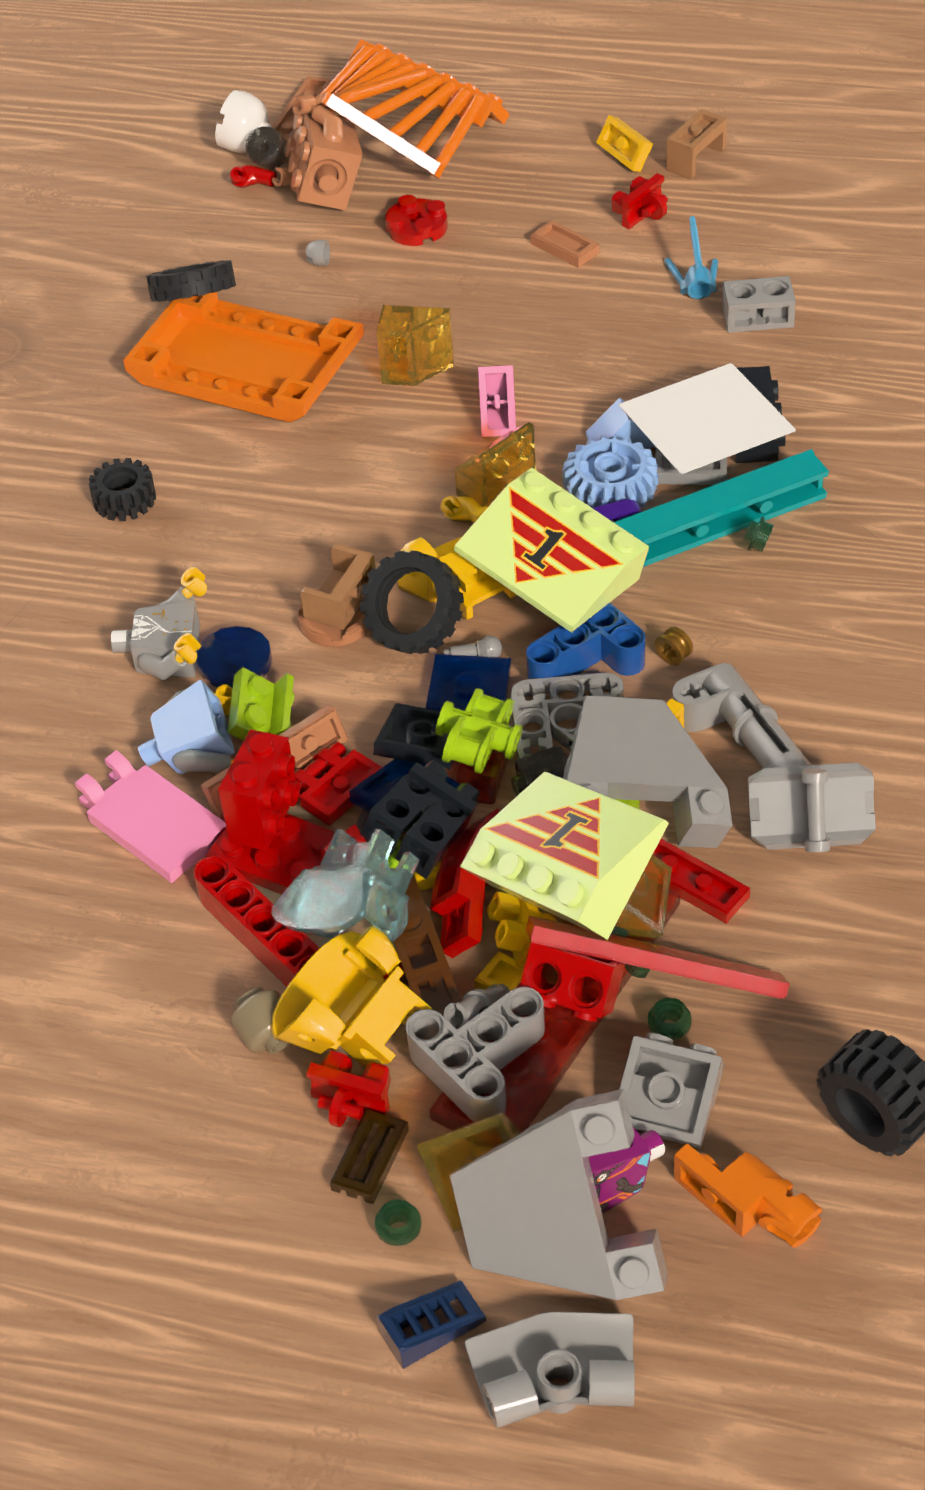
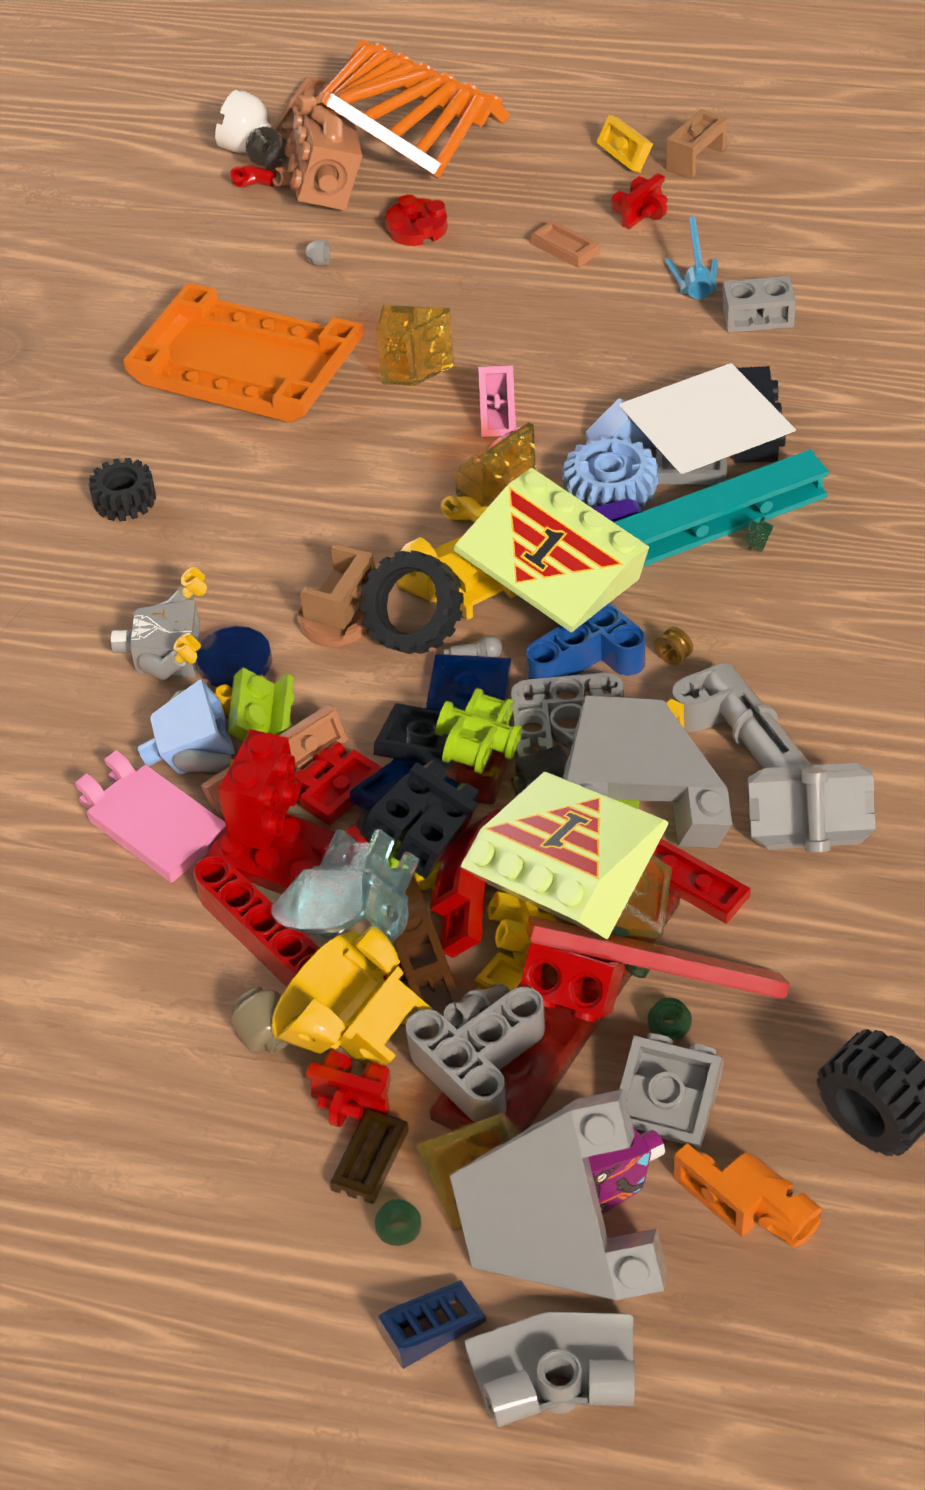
black tyre [146,260,236,302] -> none

